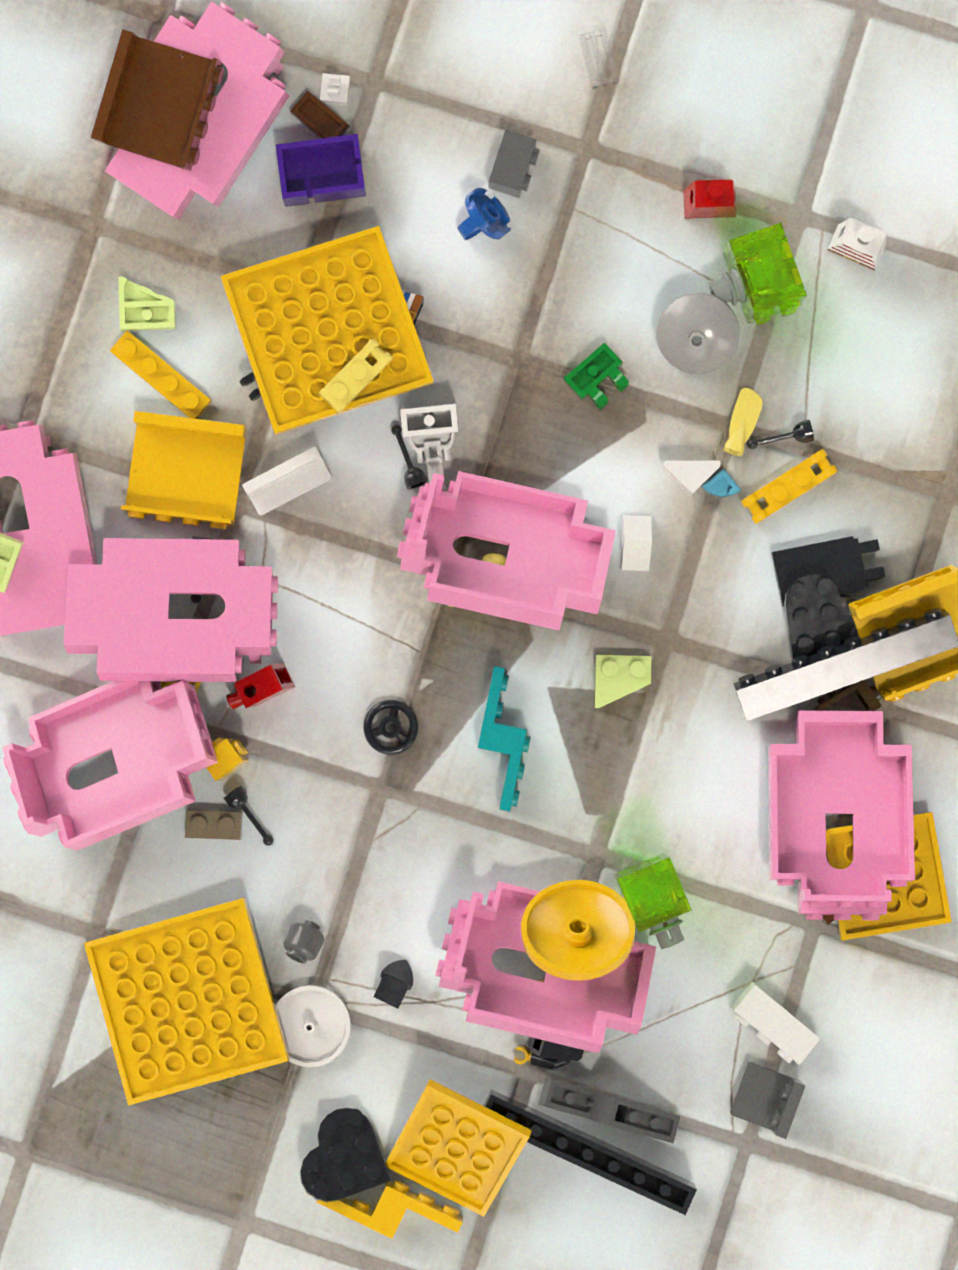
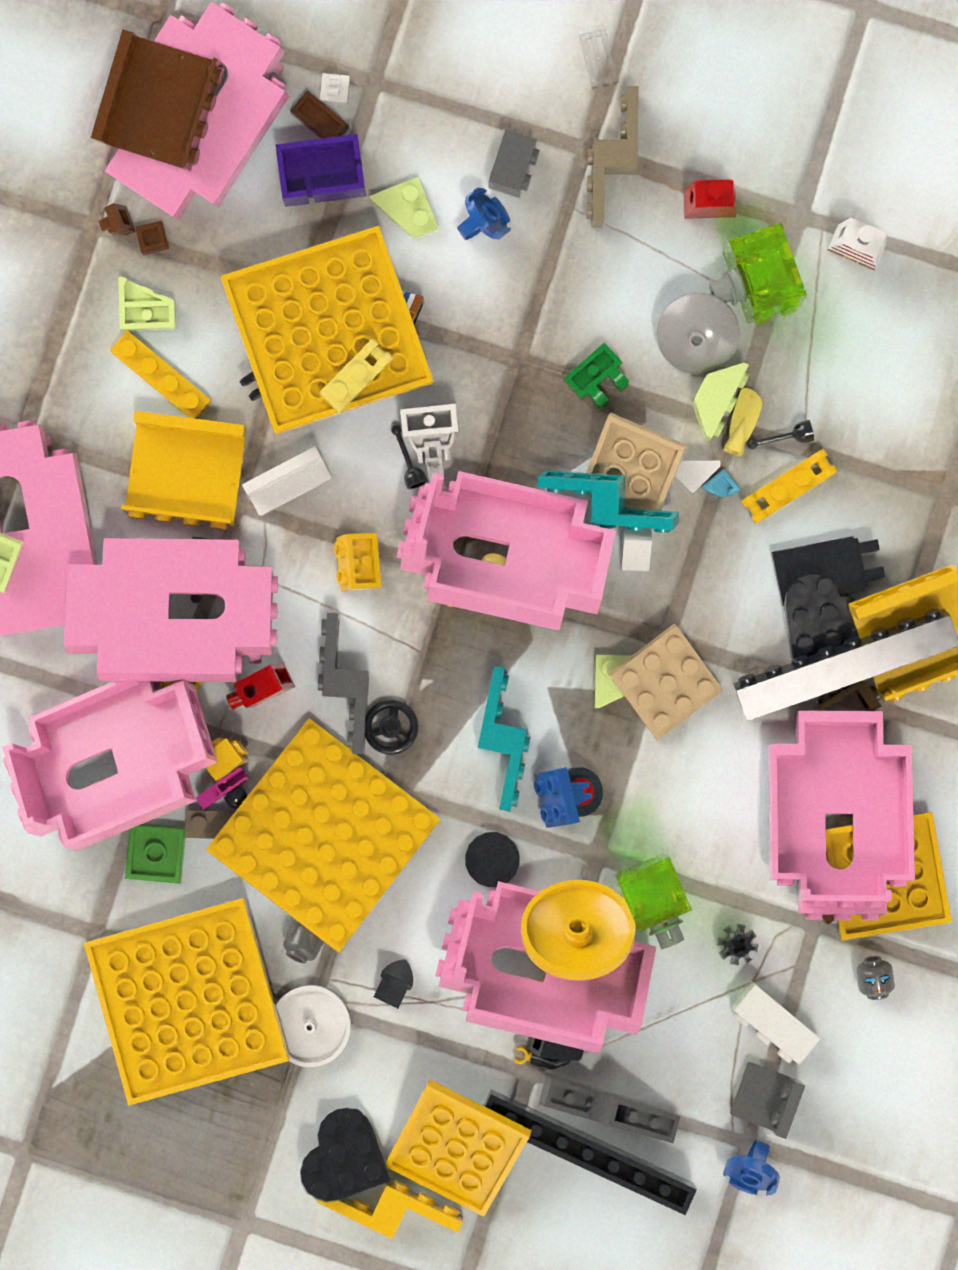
none -> reddish brown tile [98,203,136,236]
none -> bright green tile [125,824,186,884]
none -> reddish brown tile [135,221,169,255]
none -> dark pink piece [195,767,250,810]
none -> yellow plate [206,718,441,953]
none -> dark grey bracket [317,613,370,754]
none -> yellow bracket [334,533,382,592]
none -> yellowish green wing [370,177,438,239]
none -> black tile [465,832,520,887]
none -> blue plate [534,767,603,828]
none -> teal bracket [538,470,679,533]
none -> dark tan bracket [586,86,639,228]
none -> tan plate [586,413,687,511]
none -> tan plate [608,624,723,740]
none -> yellowish green slope [692,363,750,442]
none -> black piece [717,923,759,966]
none -> blue tile [723,1139,780,1196]
none -> dark grey head [856,956,895,1000]

